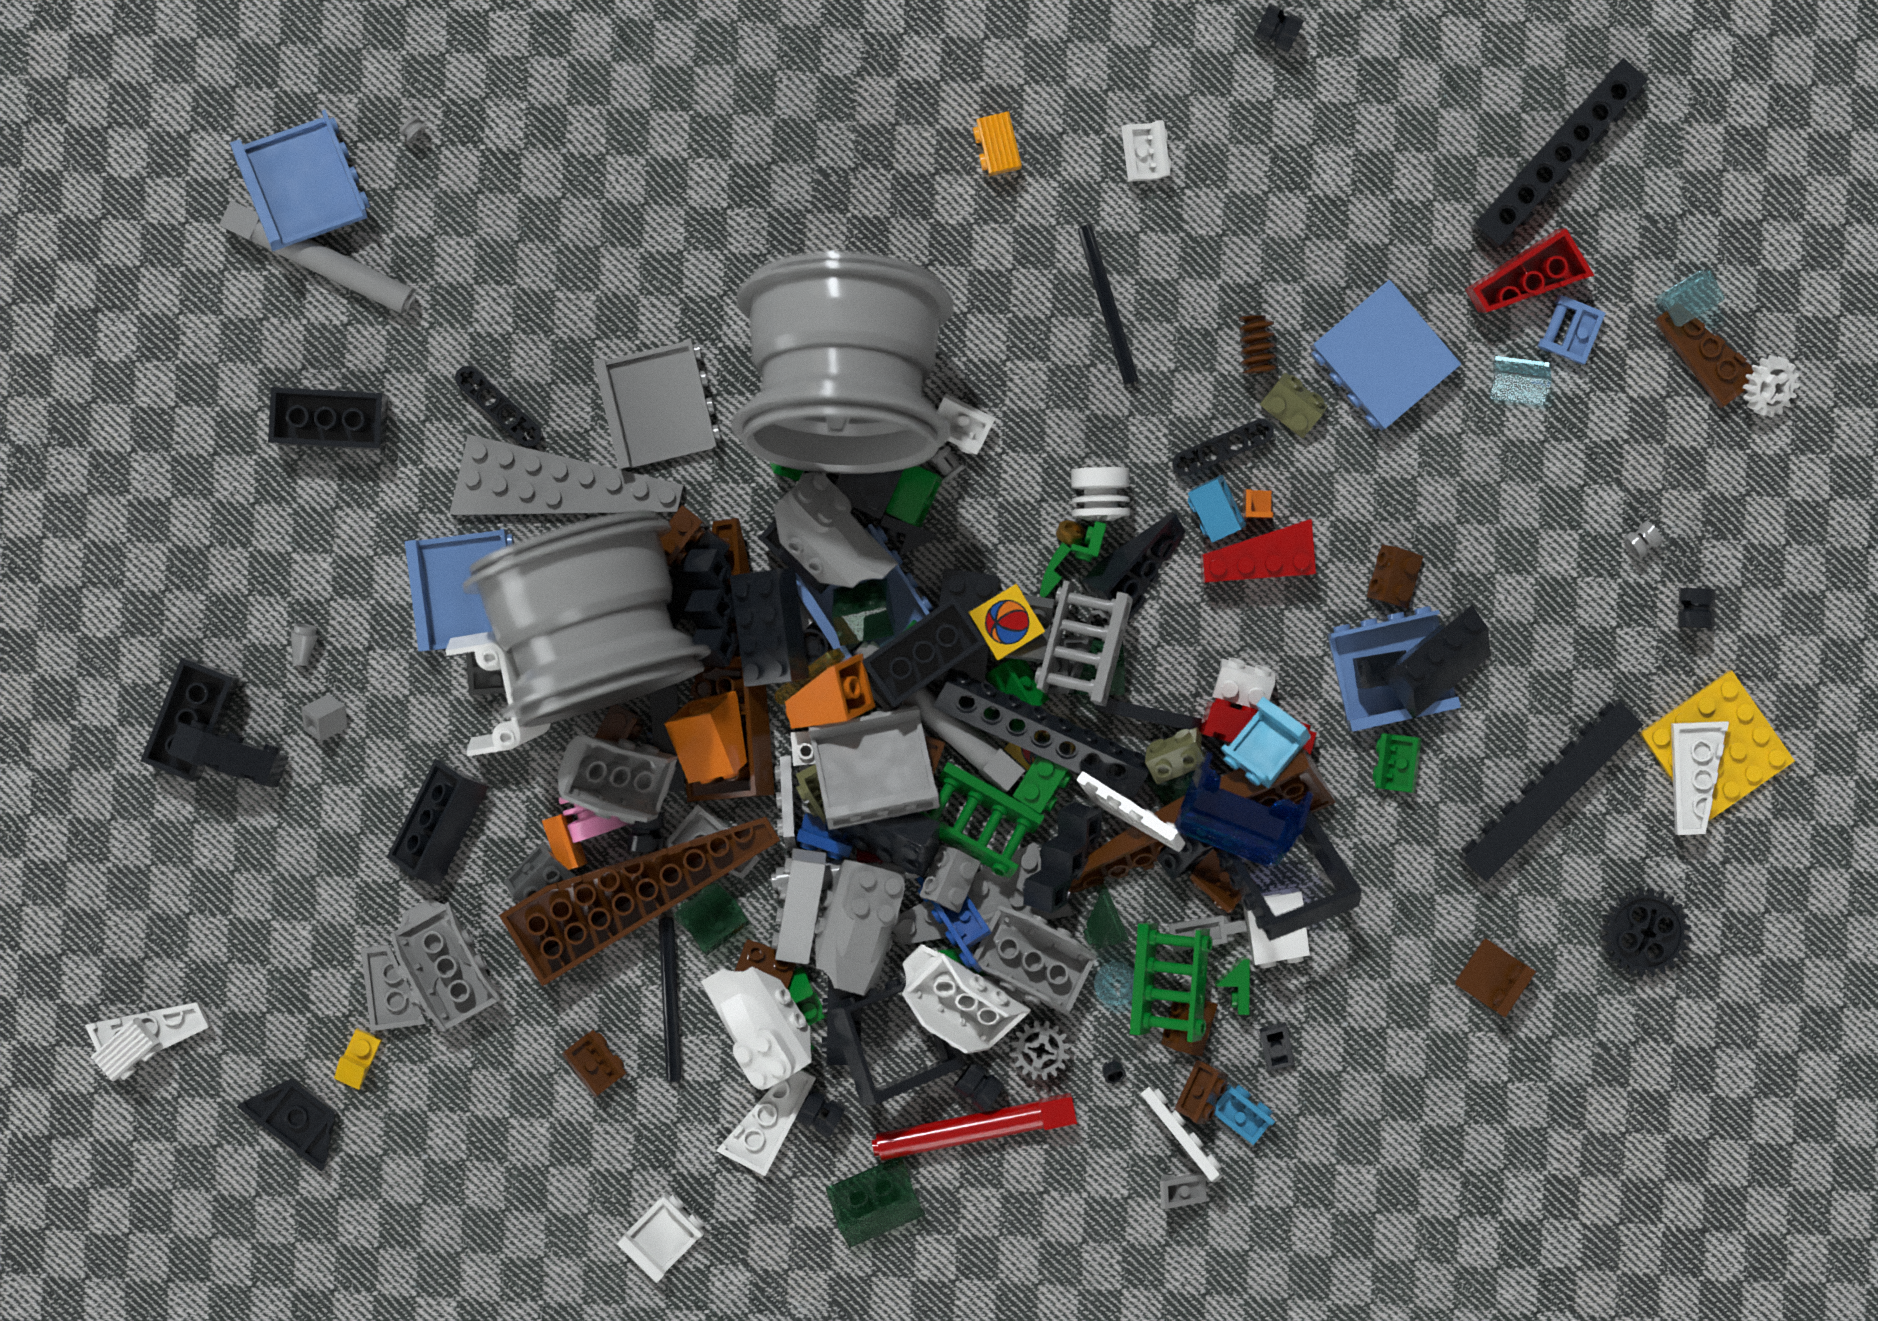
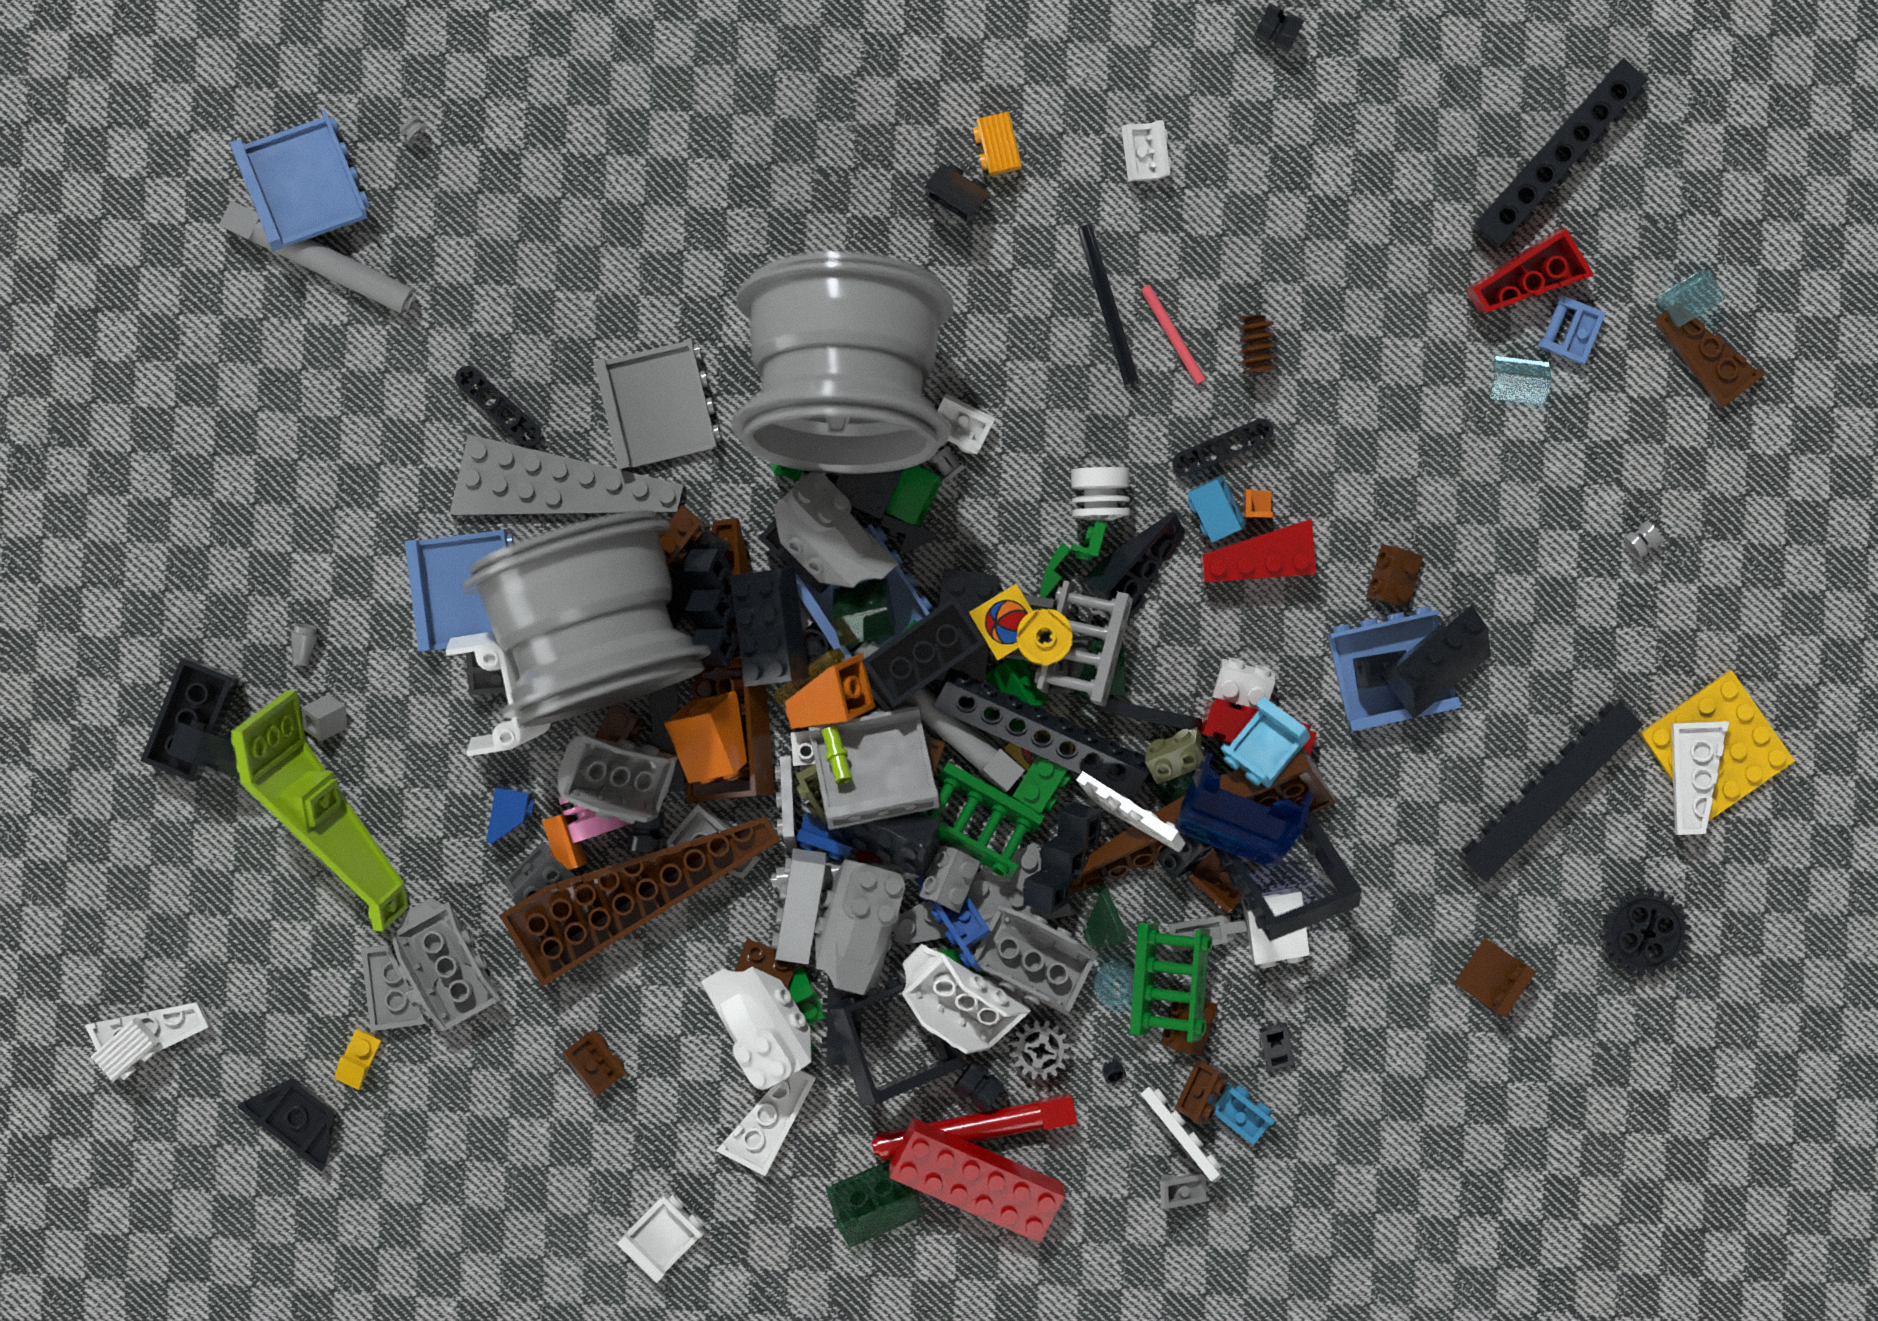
black brick [268,387,388,451] -> none
black slope [387,759,488,886] -> none
black axle [658,917,682,1082] -> none
clear green bracket [673,883,751,956] -> none
black wheel [795,1088,846,1138] -> none
pearl gold tile [1056,520,1085,545] -> none
green slope [1214,956,1250,1015] -> none
olive bracket [1259,372,1328,439] -> none
medium blue panel [1310,279,1461,431] -> none
green bracket [1373,733,1422,793] -> none
black wheel [1677,588,1716,628] -> none
white gear [1743,355,1800,417] -> none
none -> lime wing [231,690,408,931]
none -> blue slope [486,787,535,844]
none -> lime pin [821,726,853,785]
none -> red brick [889,1117,1065,1243]
none -> black slope [925,163,990,225]
none -> yellow plate [1016,609,1073,666]
none -> coral bar [1140,284,1206,385]

